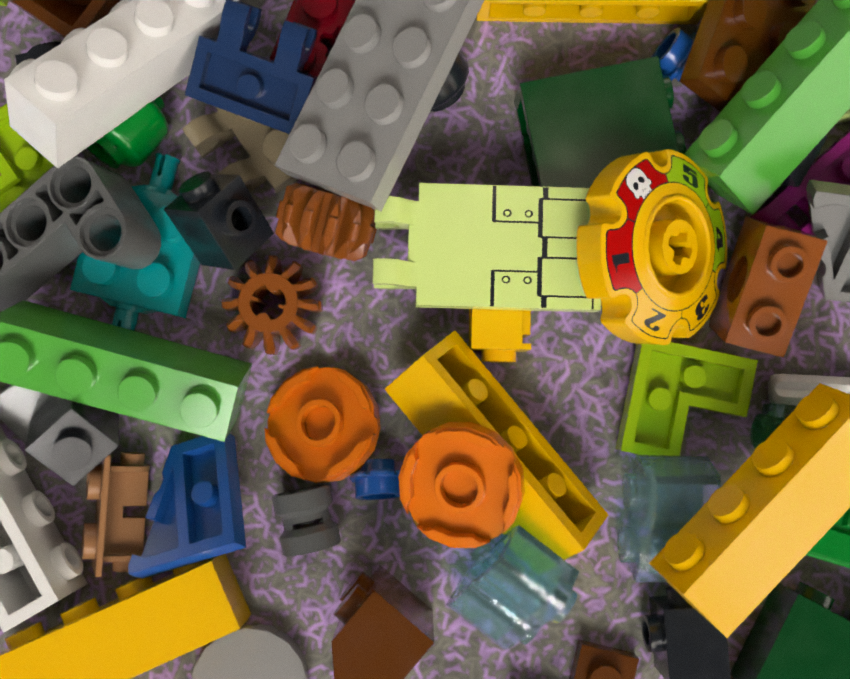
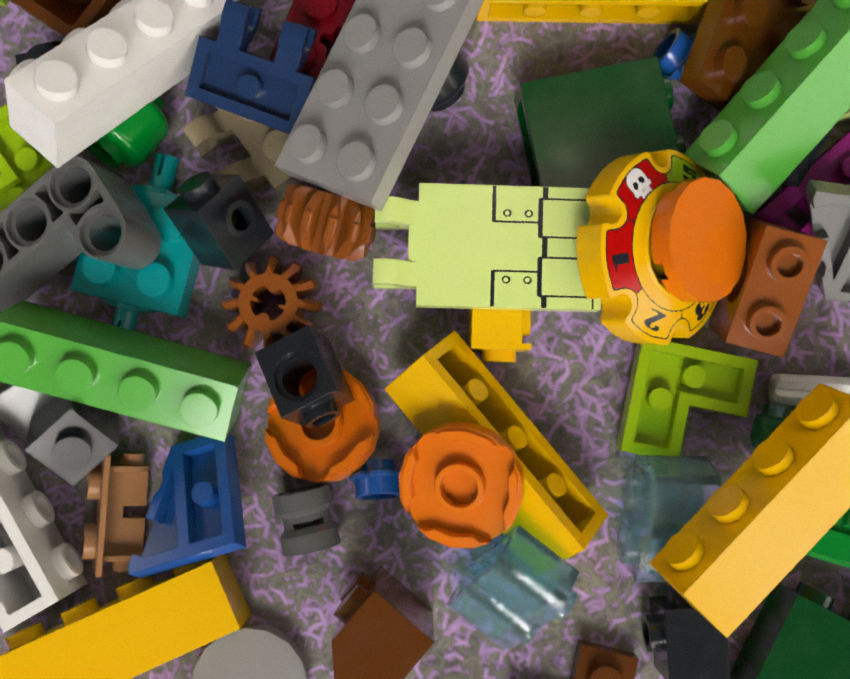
none -> black brick [255,325,355,428]
none -> orange tile [651,177,747,302]

